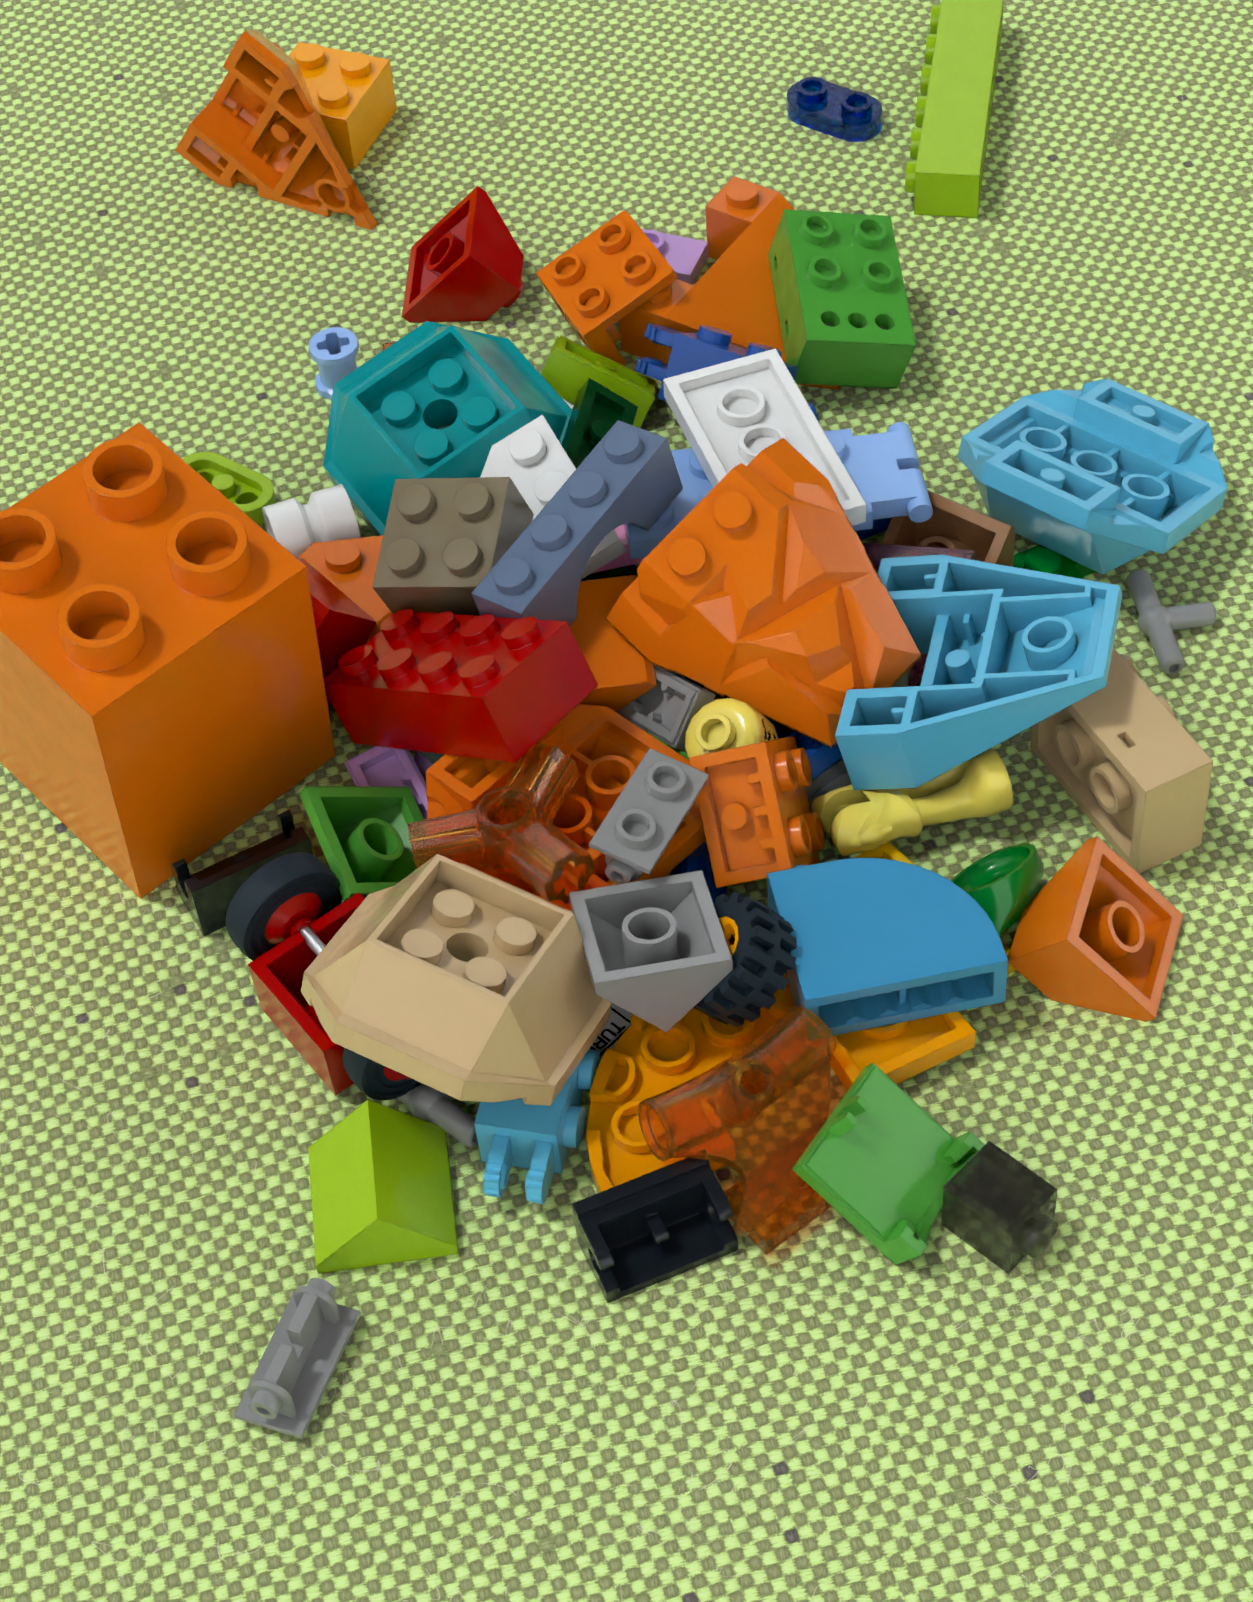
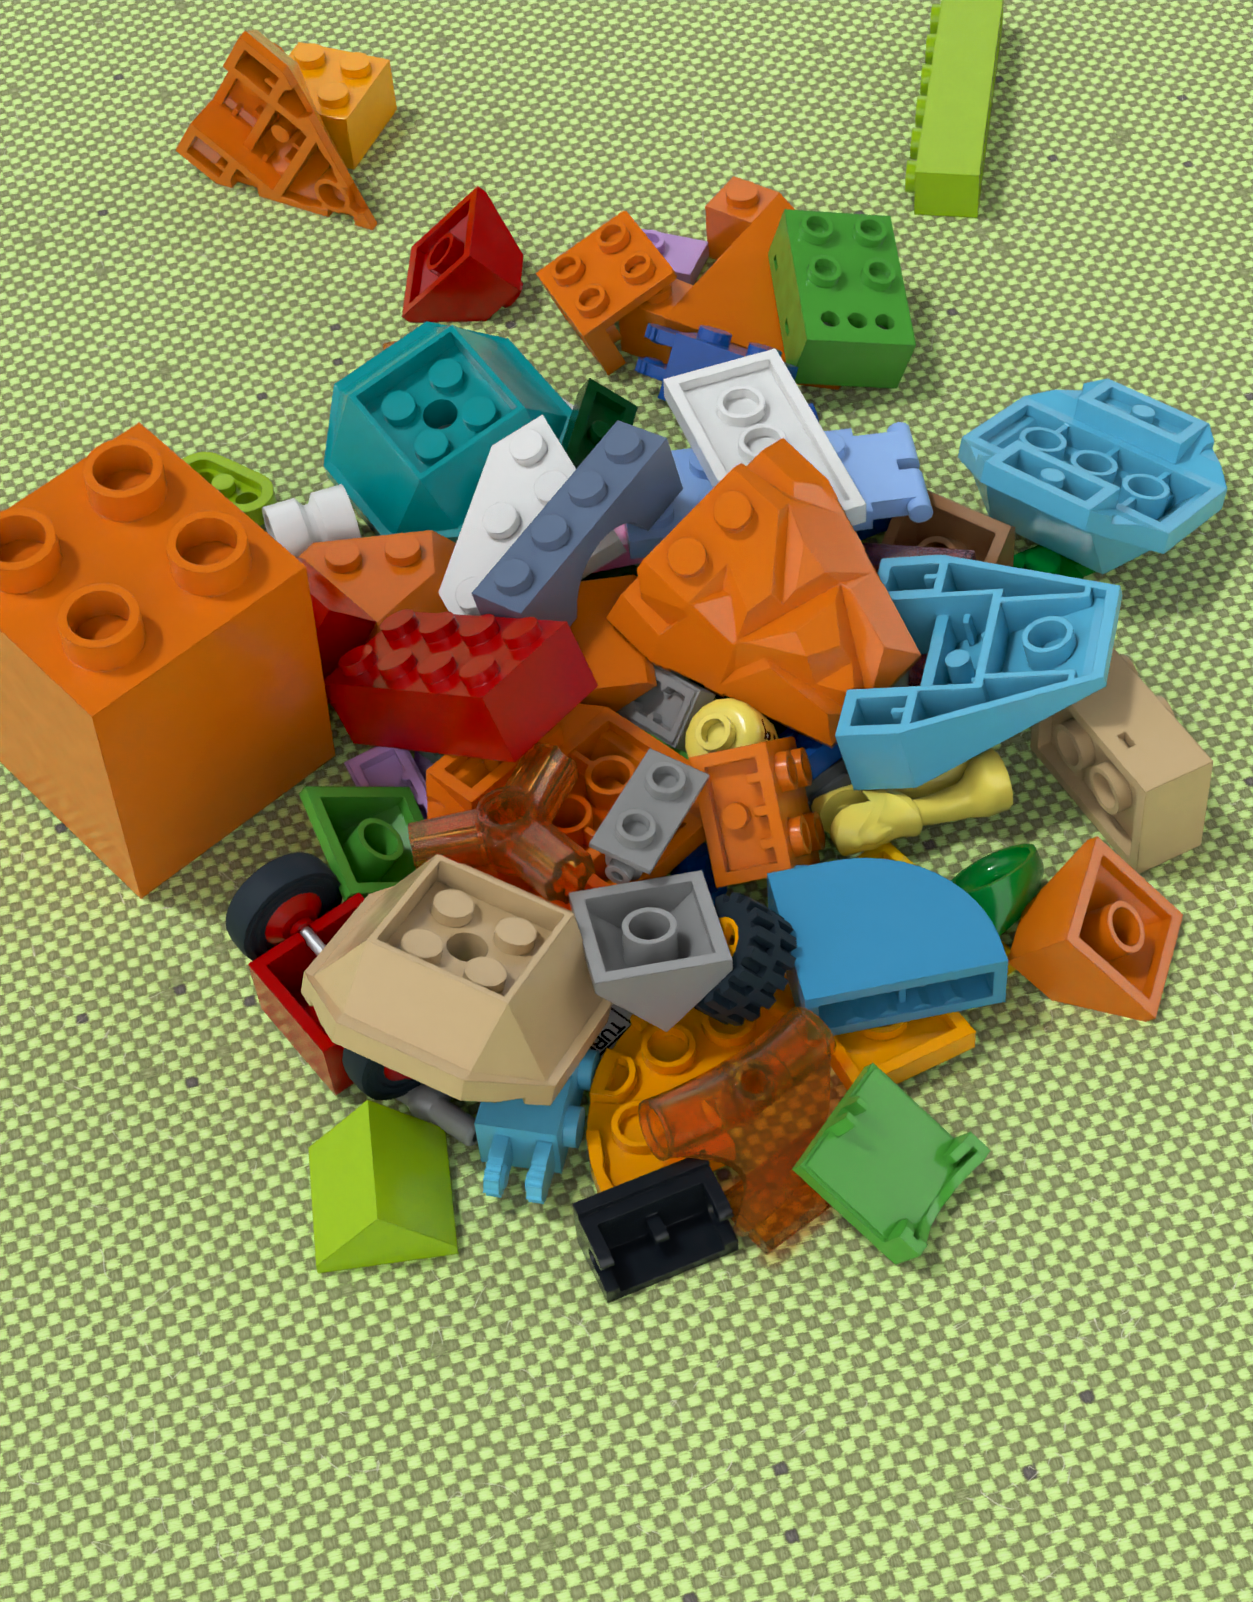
black hinge [171,810,313,936] -> none
light grey hinge [234,1278,361,1439] -> none
light blue bush [309,327,359,401] -> none
dark tan brick [372,477,534,616] -> none
lime slope [541,336,658,428] -> none
clear blue plate [787,77,882,142] -> none
clear smoke brick [941,1141,1058,1274] -> none
light grey piece [1126,569,1216,674] -> none

